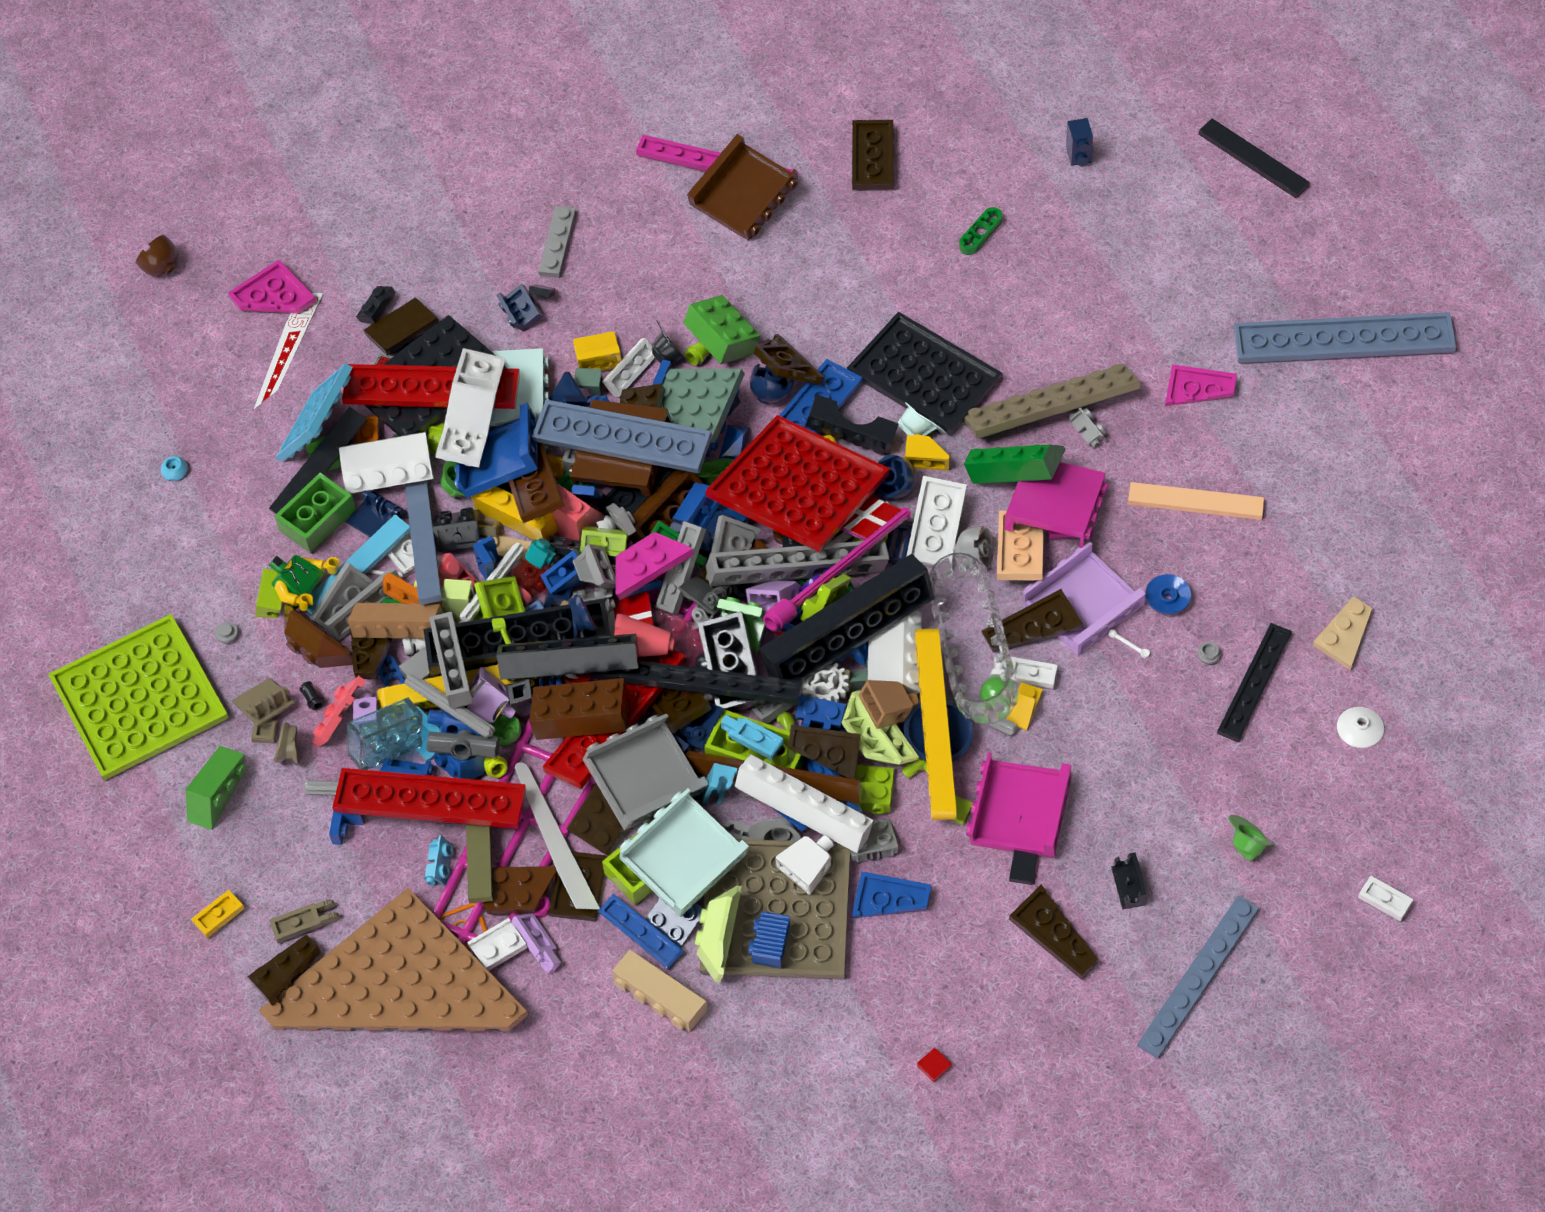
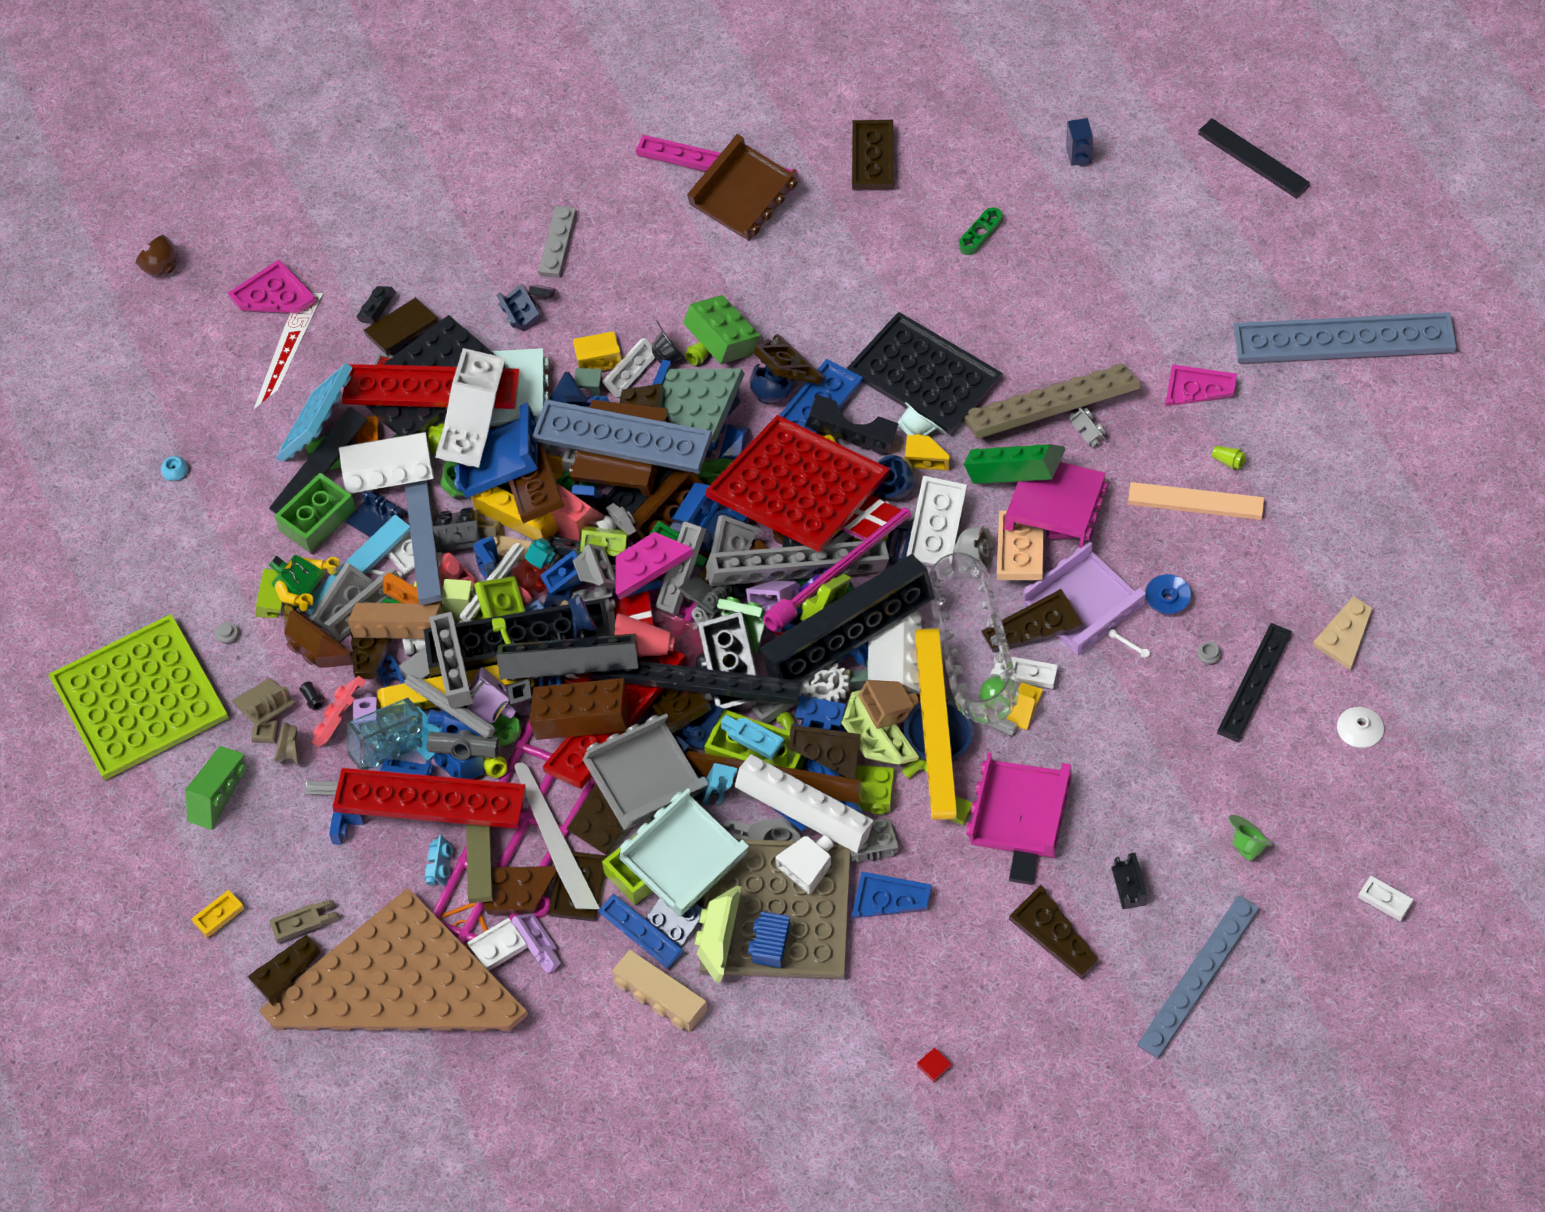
none -> lime cone [1212,445,1246,470]

